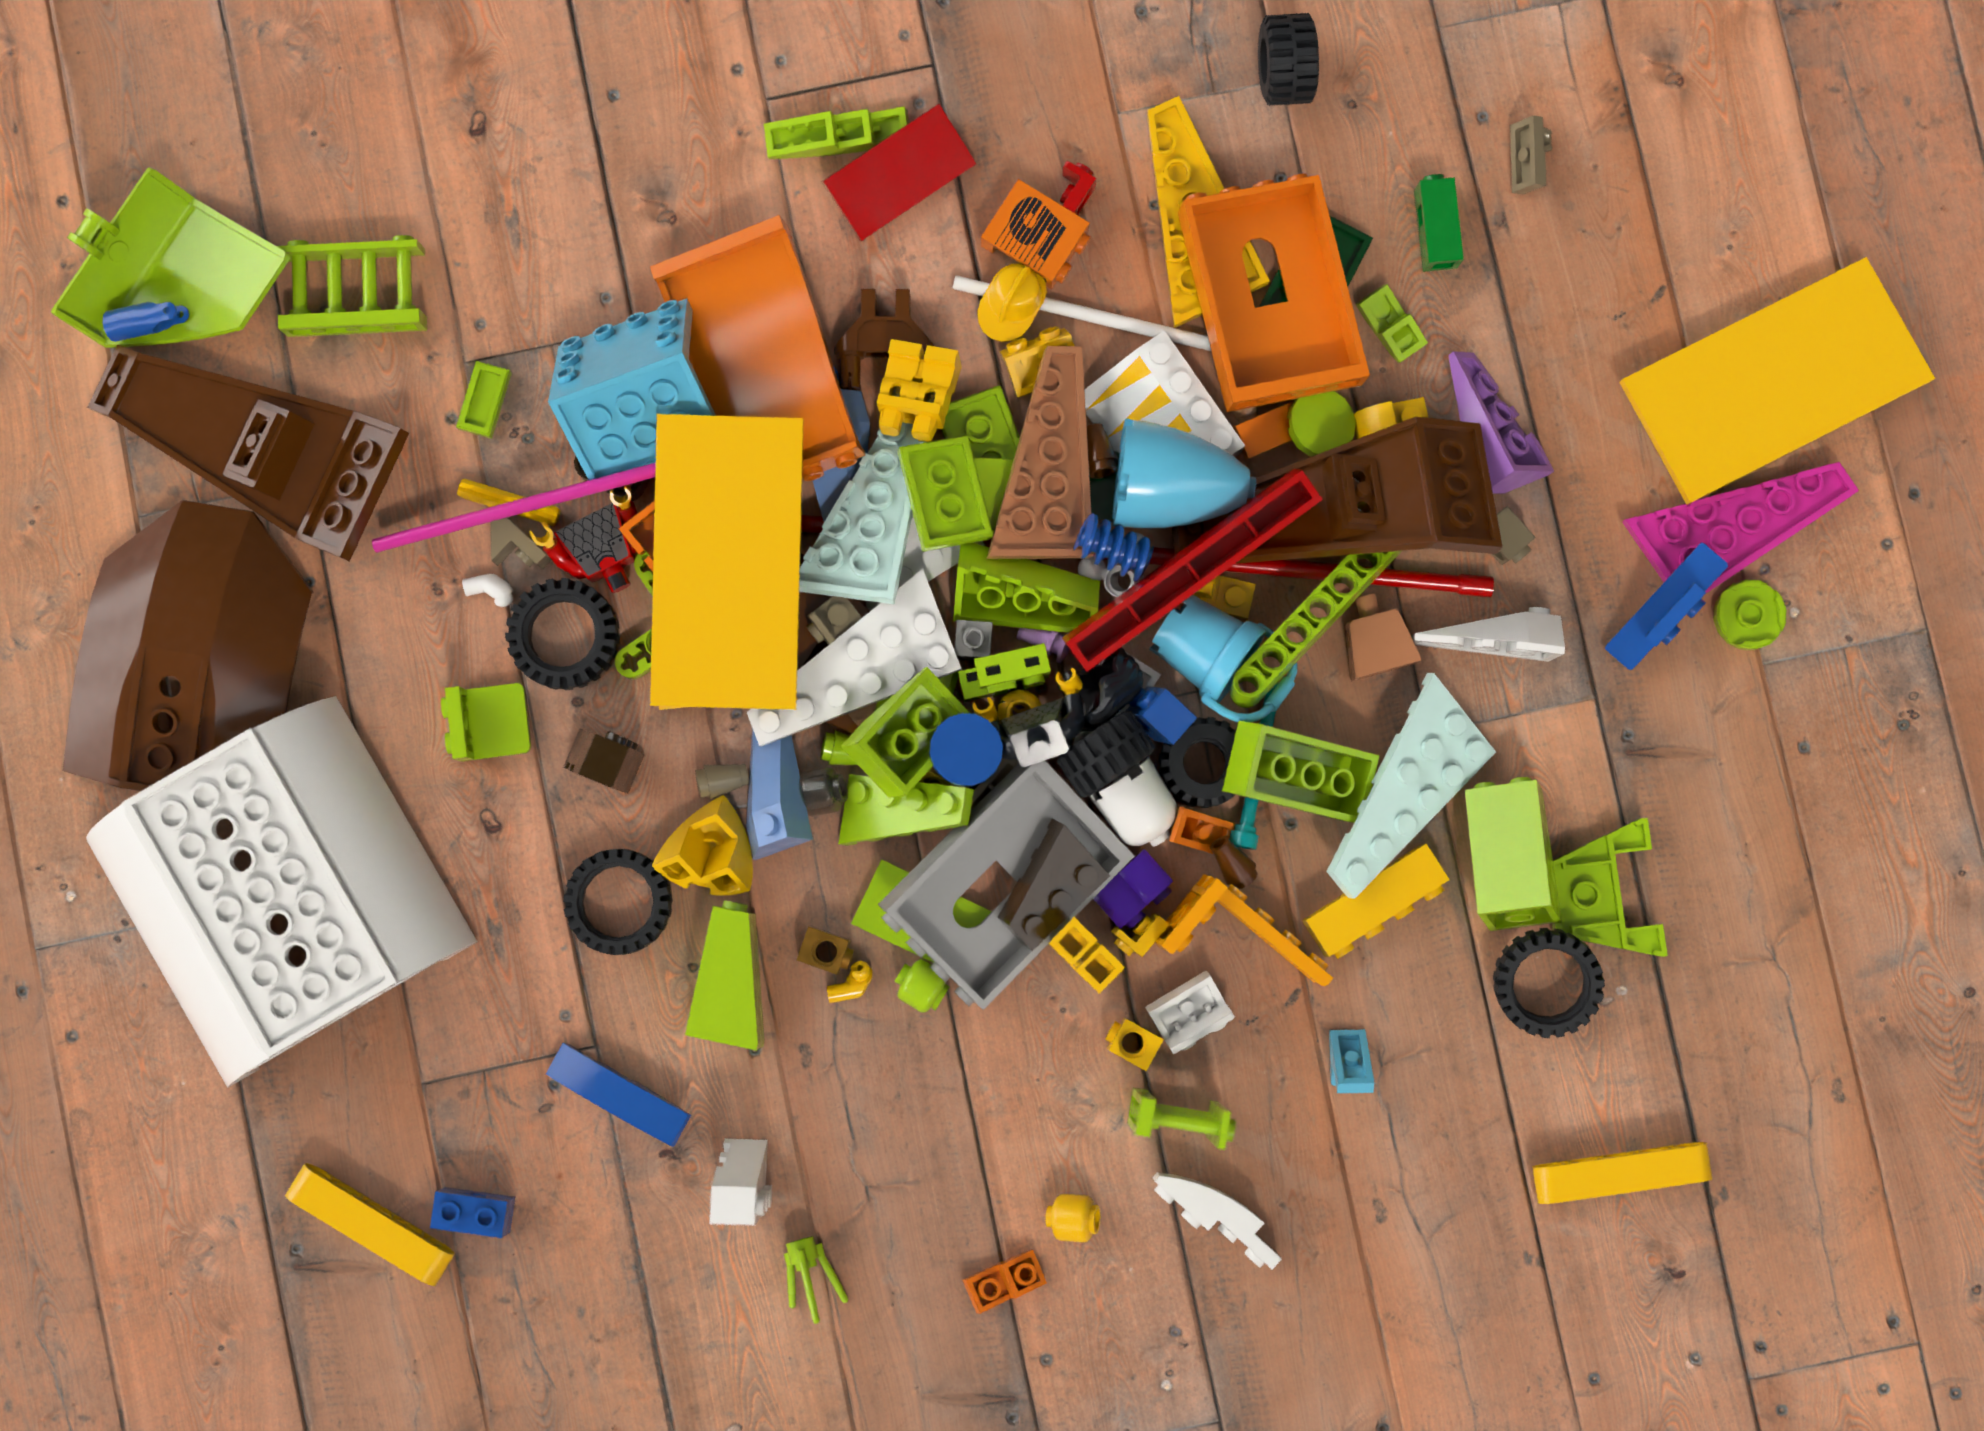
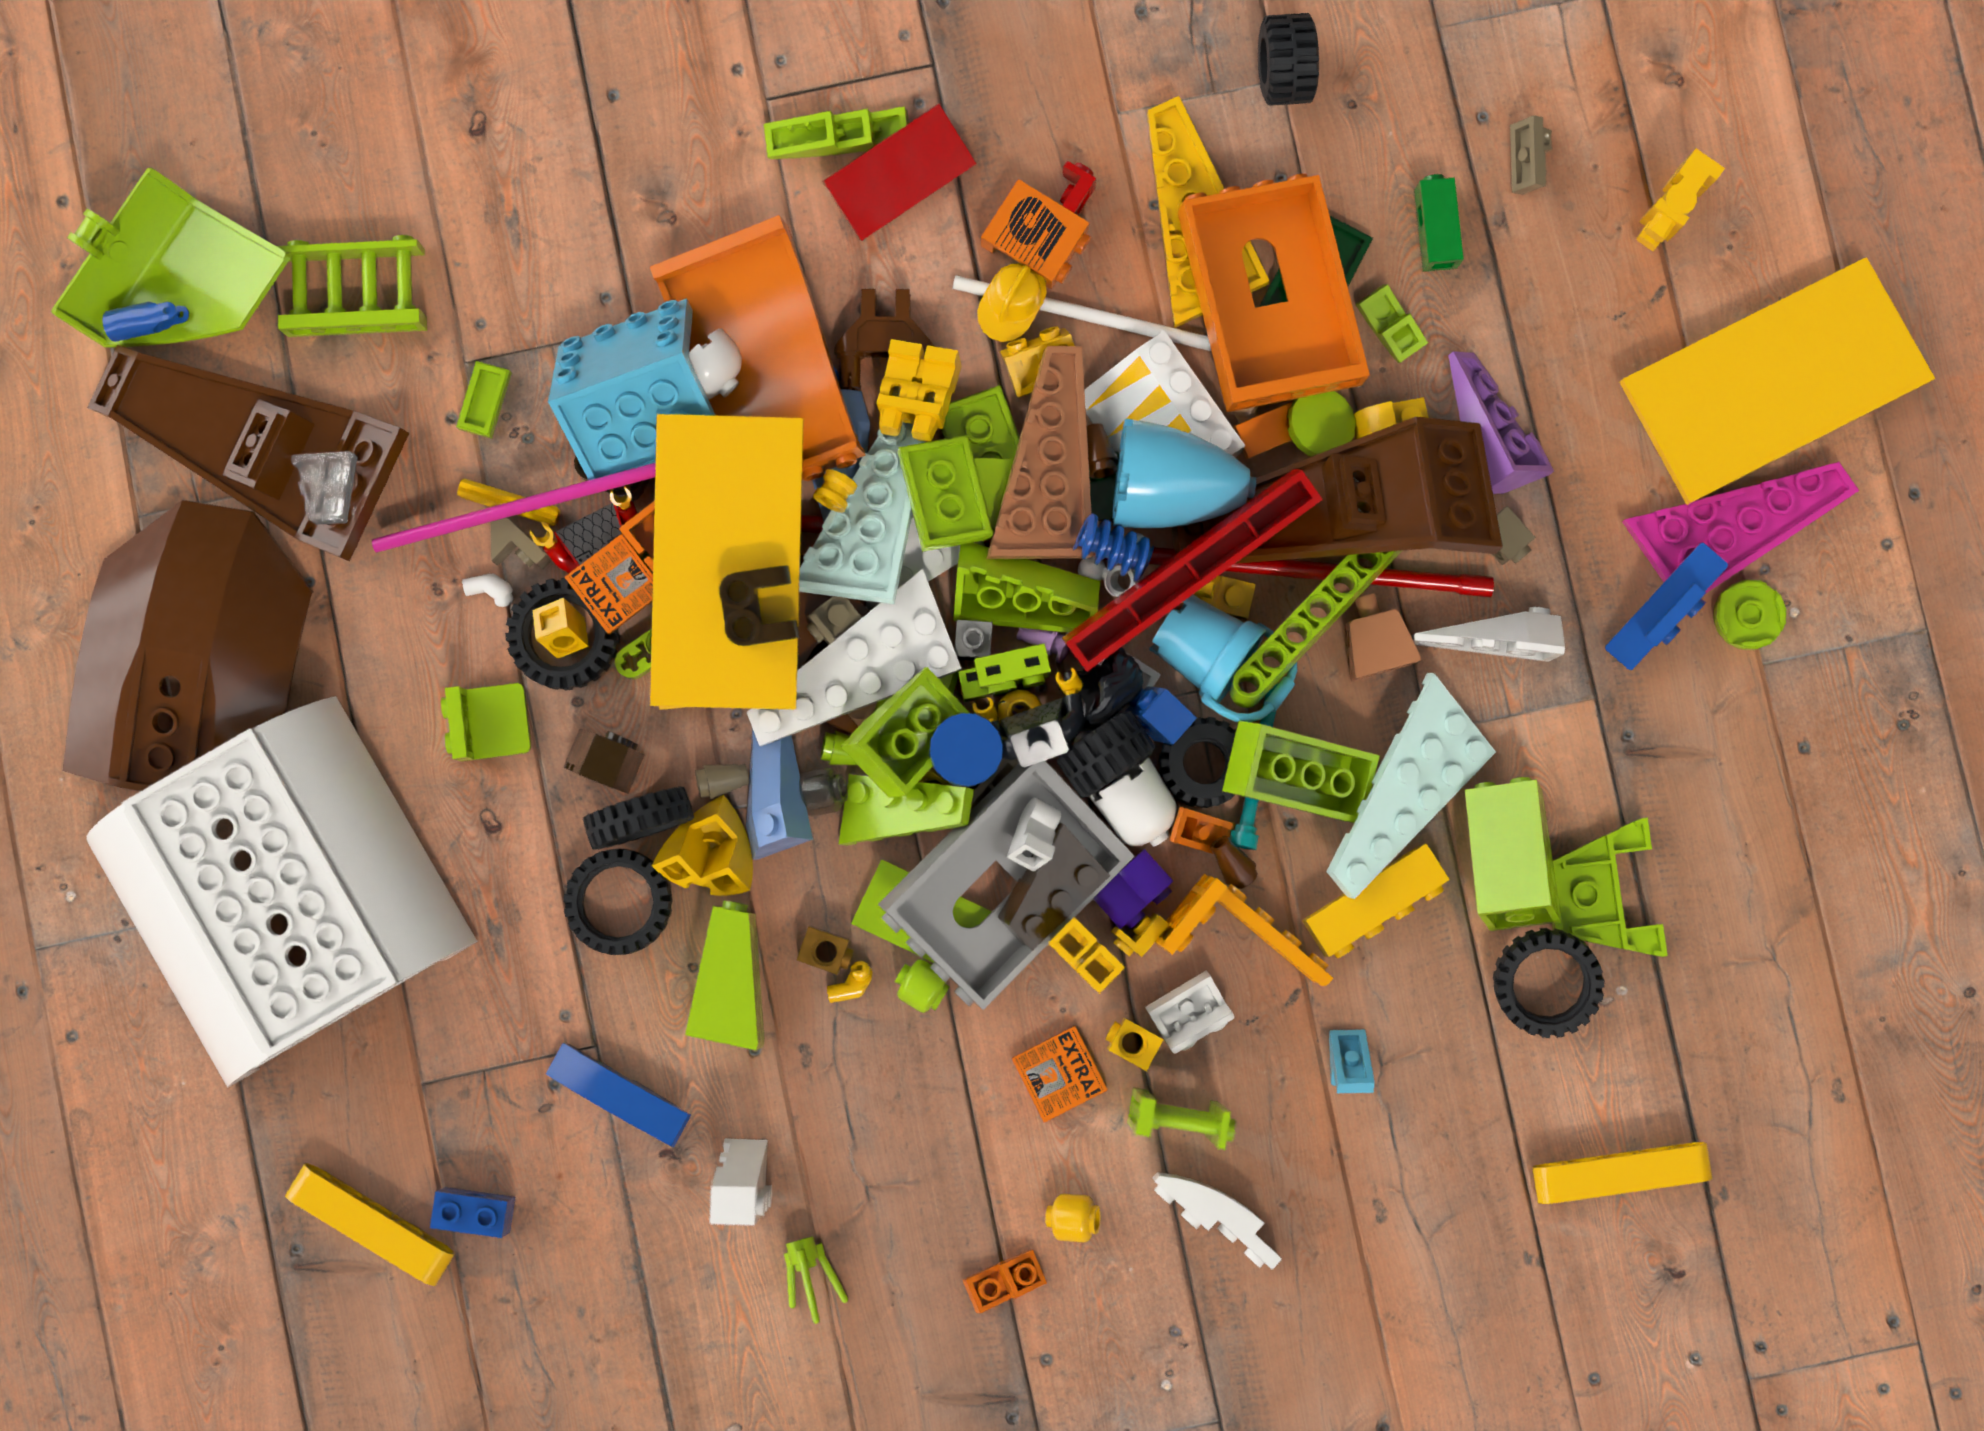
none -> clear wing [291,451,358,525]
none -> yellow brick [532,598,588,659]
none -> orange tile [565,534,653,635]
none -> black tyre [583,786,694,850]
none -> white cylinder [689,329,742,399]
none -> dark brown piece [719,565,799,646]
none -> yellow wheel [813,469,858,513]
none -> white leg [1007,797,1061,872]
none -> orange tile [1011,1025,1108,1123]
none -> yellow hips [1636,148,1725,251]

